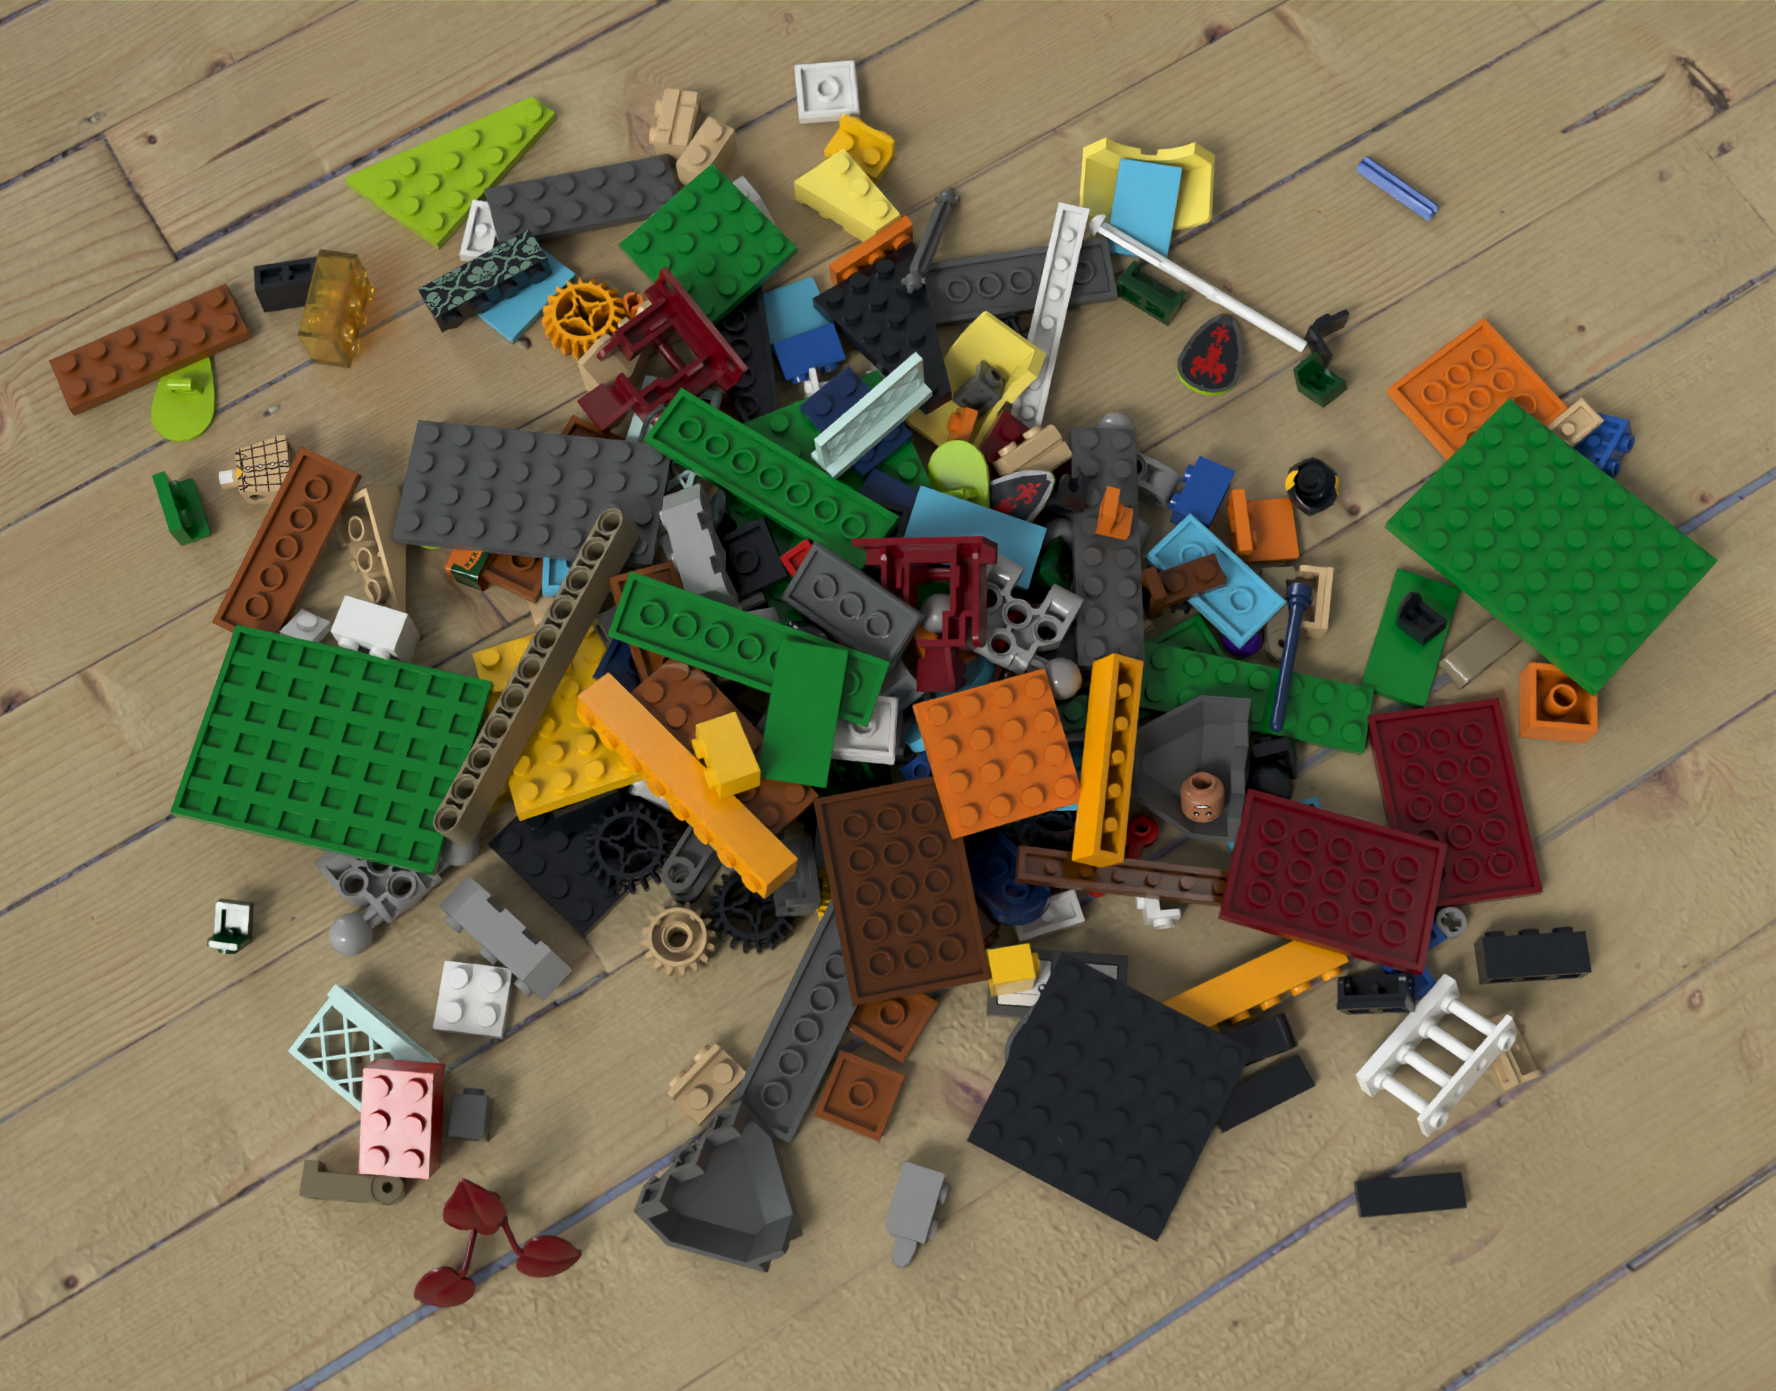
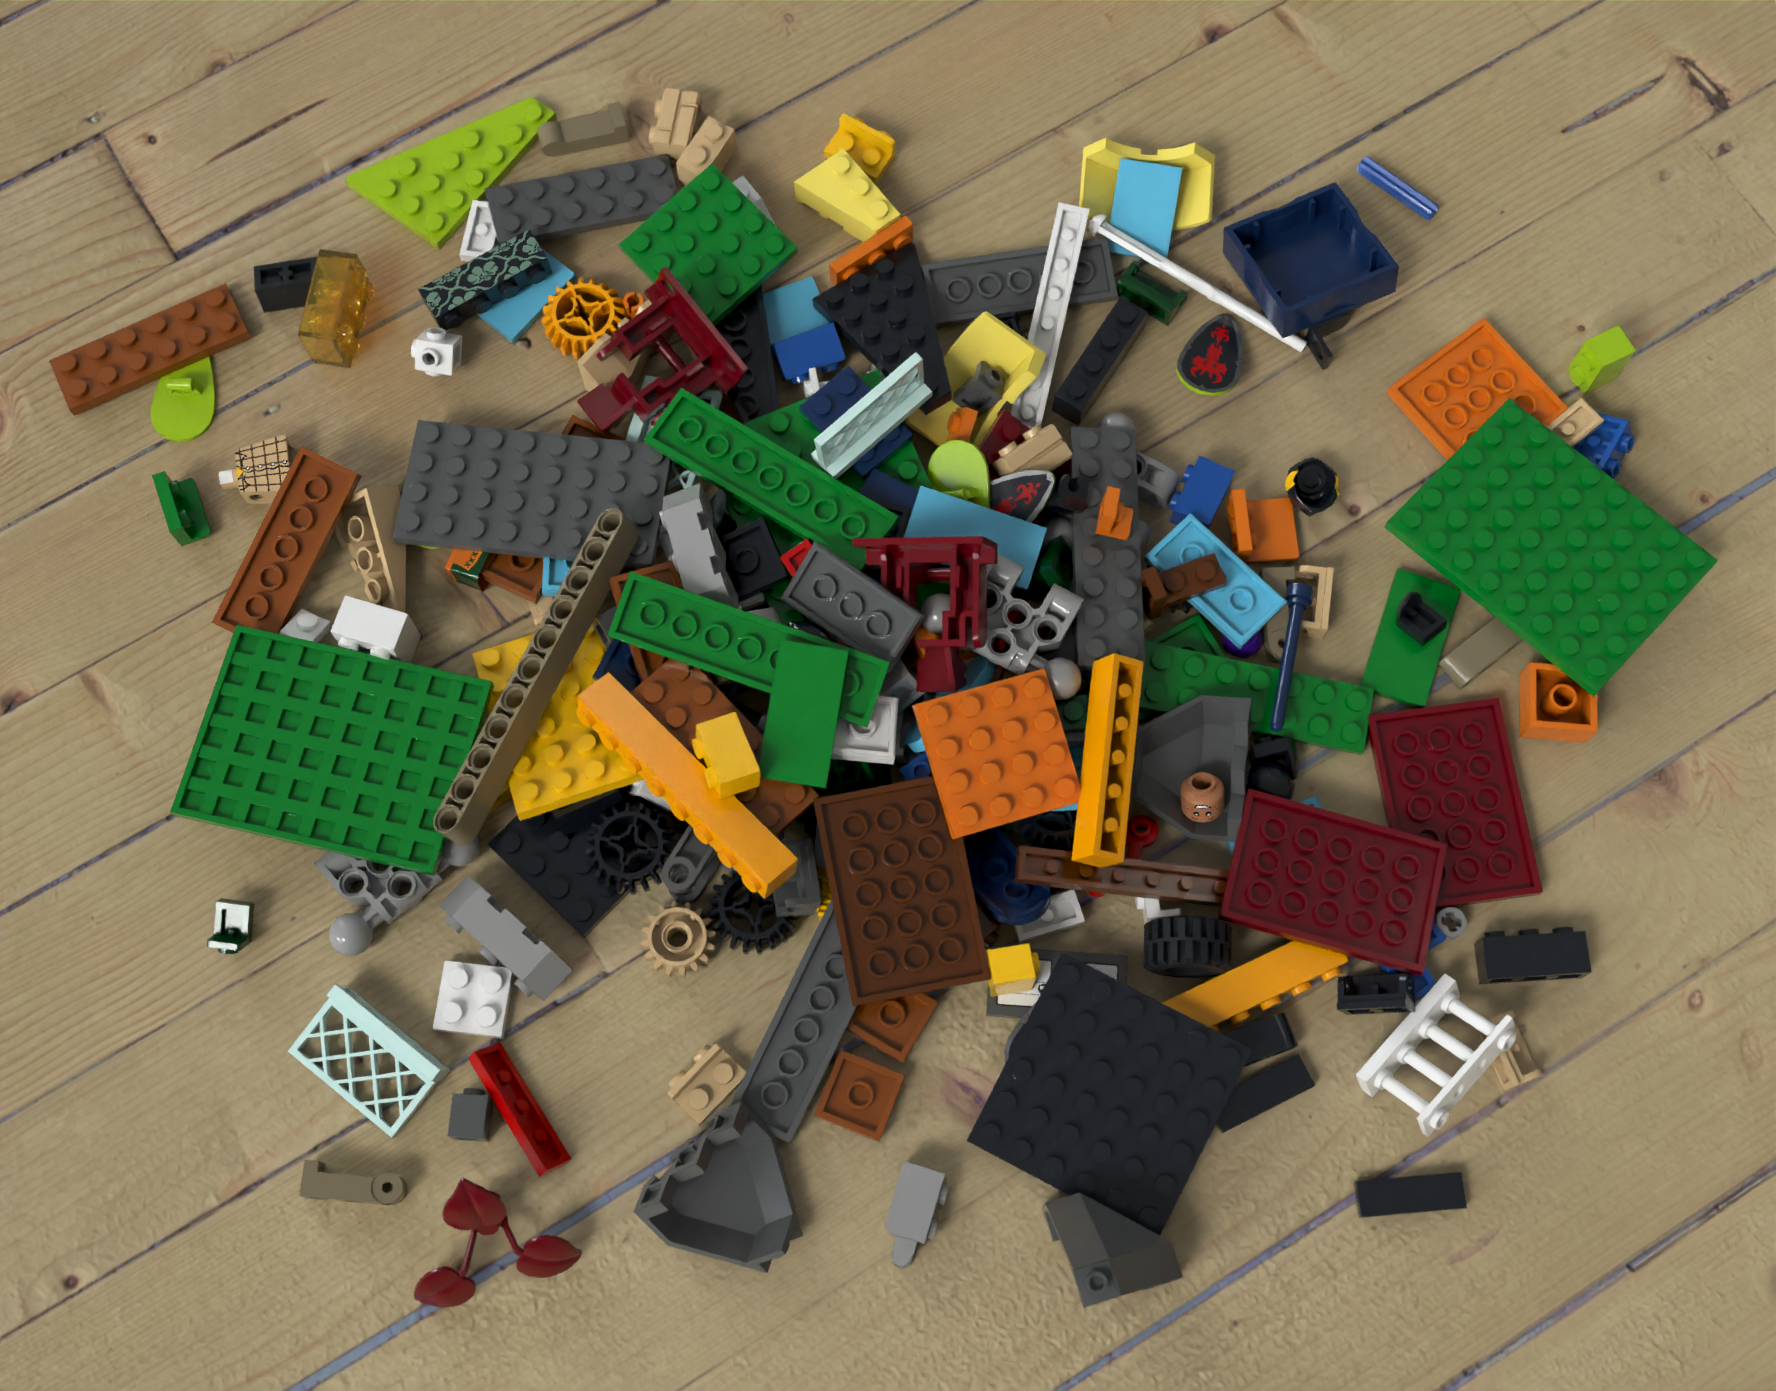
brick [359,1058,445,1179] -> none
white plate [794,60,860,124] -> none
dark grey wheel [901,187,960,294] -> none
dark green bracket [1293,351,1347,408] -> none
none -> white brick [411,327,462,376]
none -> red plate [468,1042,571,1177]
none -> dark tan leg [537,102,630,157]
none -> dark grey panel [1042,1192,1183,1308]
none -> black brick [1052,297,1148,426]
none -> black tyre [1144,915,1232,978]
none -> dark blue tile [1223,182,1399,339]
none -> lime brick [1567,325,1636,394]

